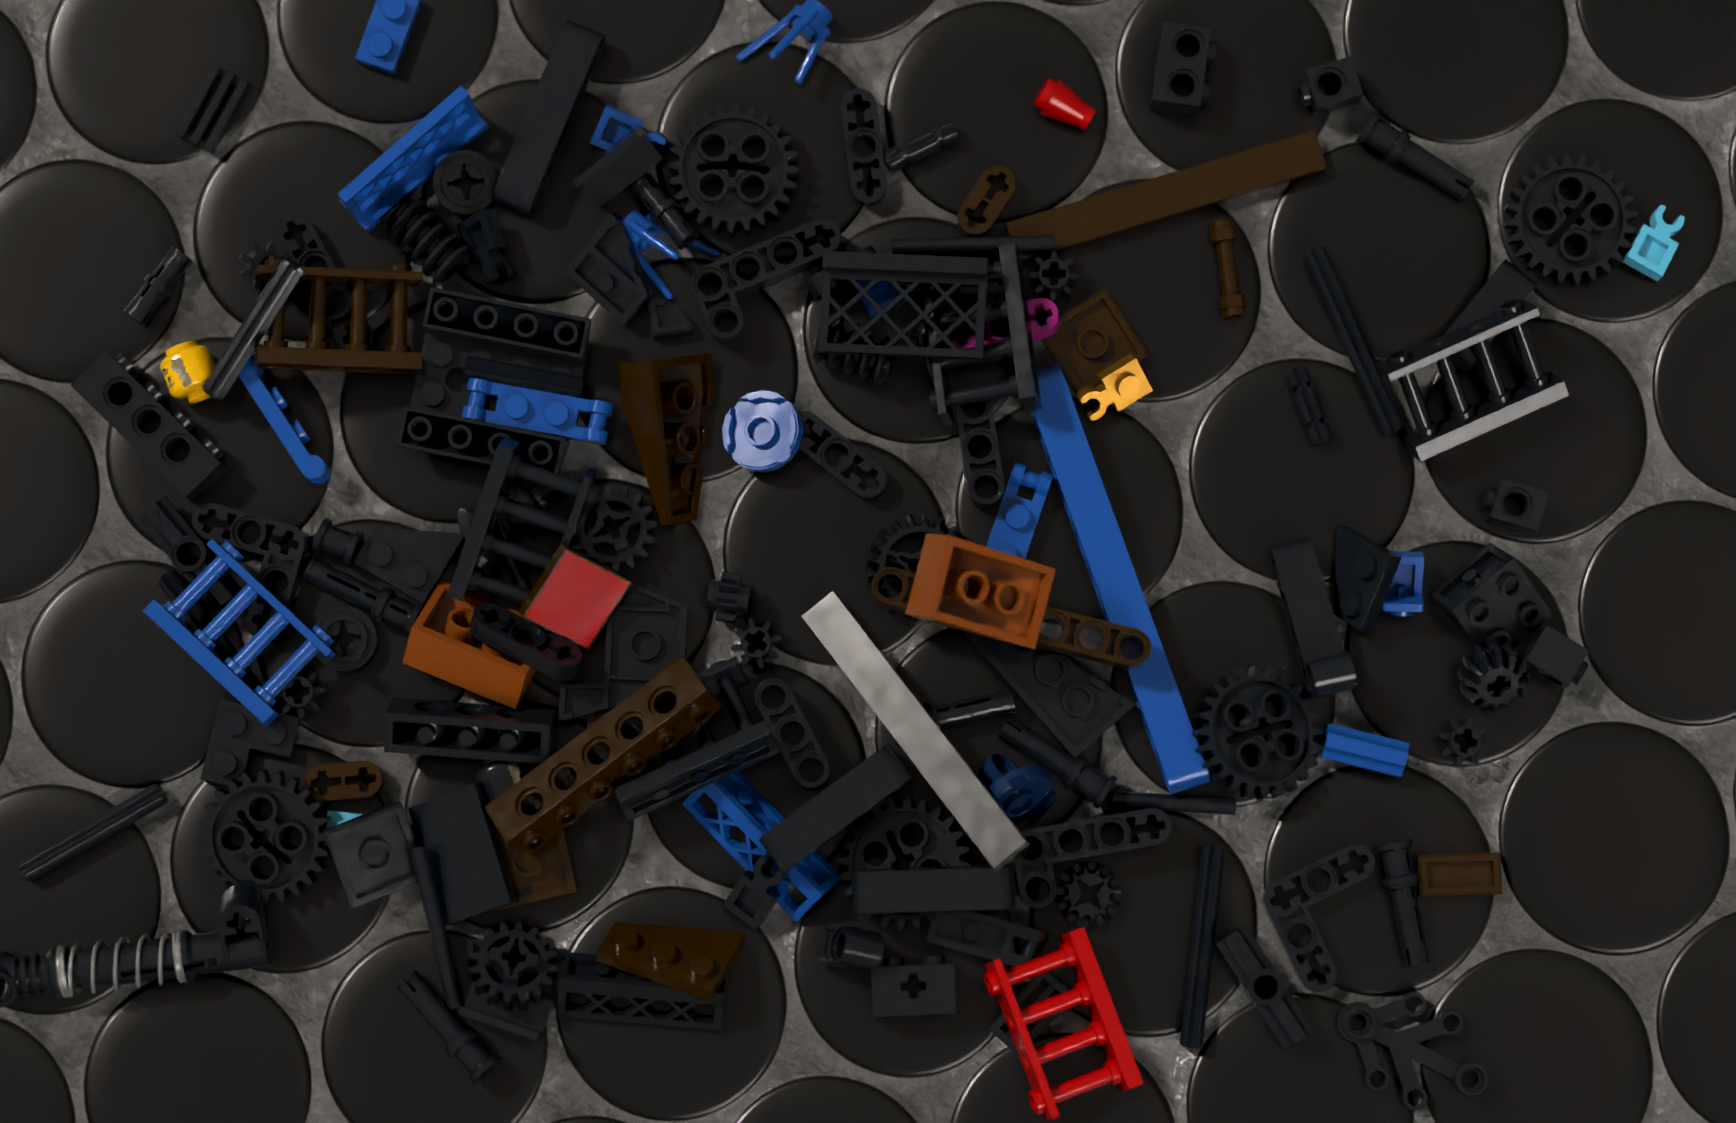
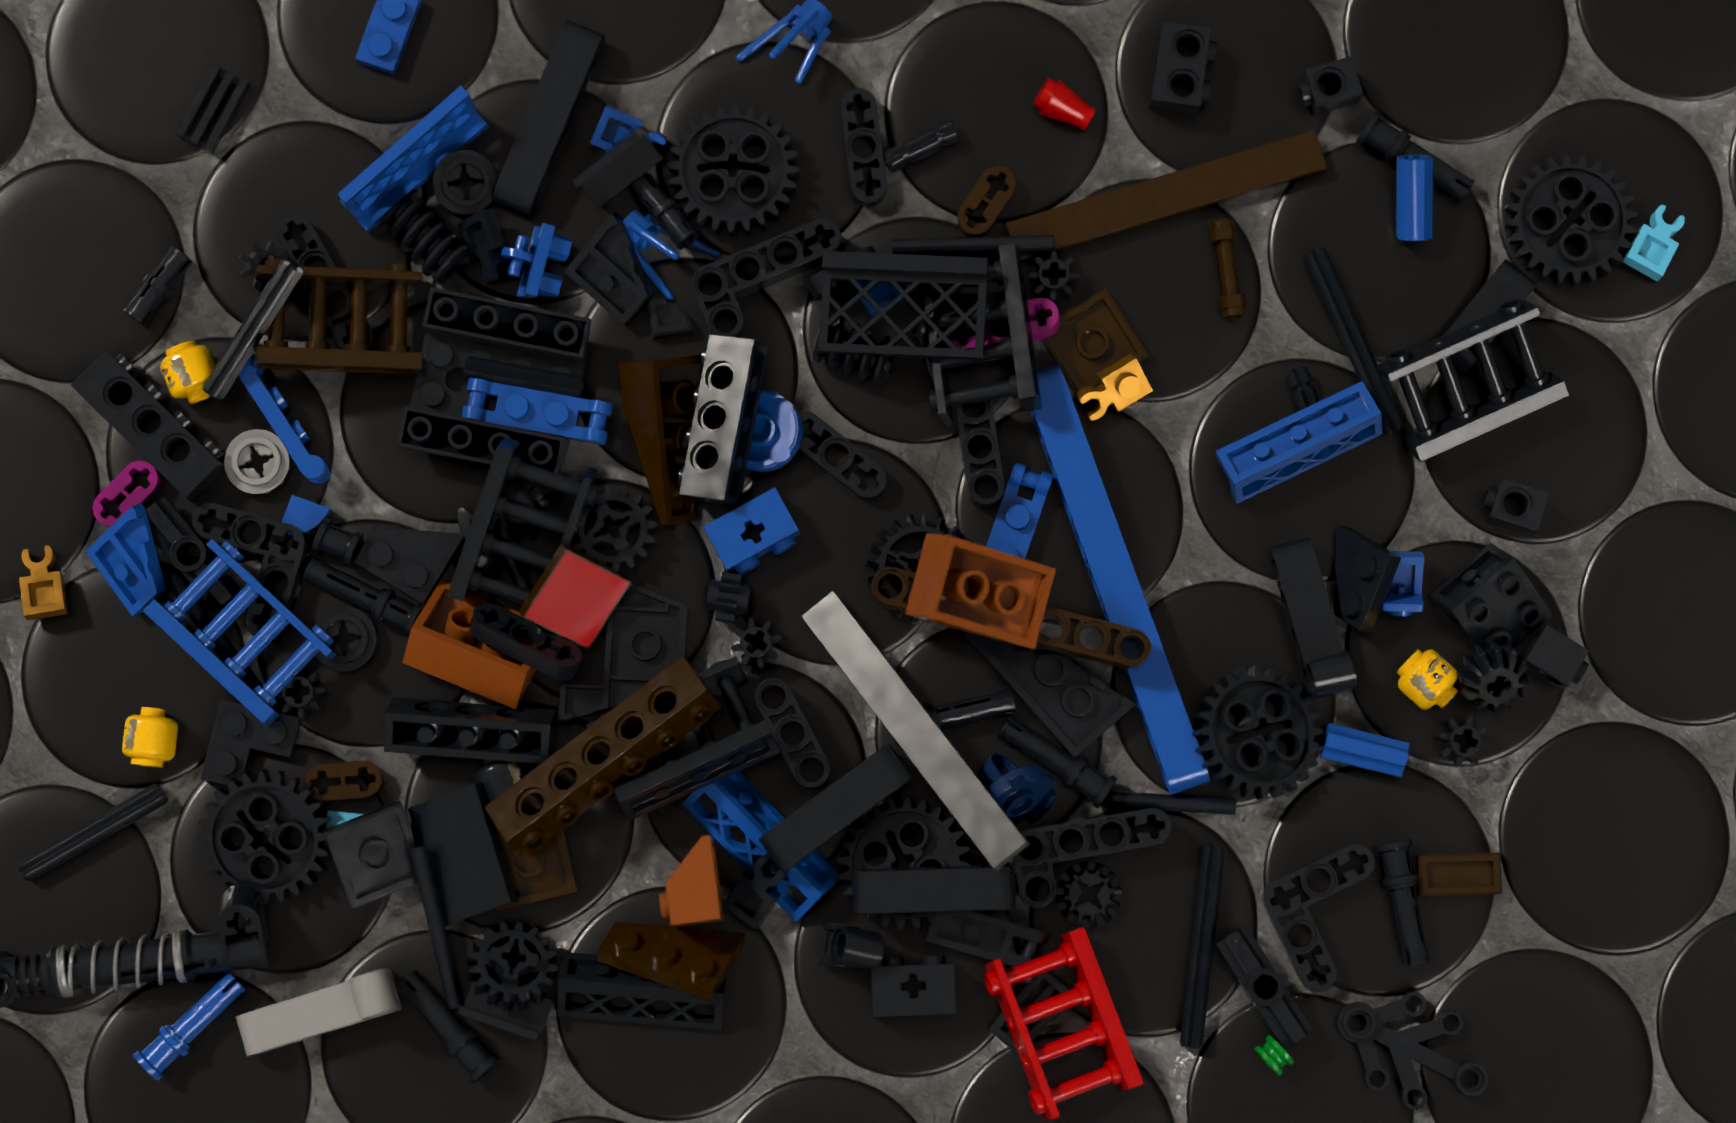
none -> pearl gold plate [19,545,68,621]
none -> blue wing [85,503,166,617]
none -> magenta beam [92,460,162,528]
none -> yellow head [122,707,178,768]
none -> blue pin [133,971,246,1081]
none -> light grey gear [224,429,290,495]
none -> light grey beam [236,968,402,1057]
none -> blue tile [282,495,333,537]
none -> blue hips [500,223,572,300]
none -> dark orange slope [659,835,724,927]
none -> brick [678,334,769,508]
none -> blue brick [703,487,800,574]
none -> blue fence [1216,381,1382,504]
none -> green bush [1254,1035,1294,1076]
none -> blue axle [1396,154,1433,241]
none -> yellow head [1396,649,1458,710]

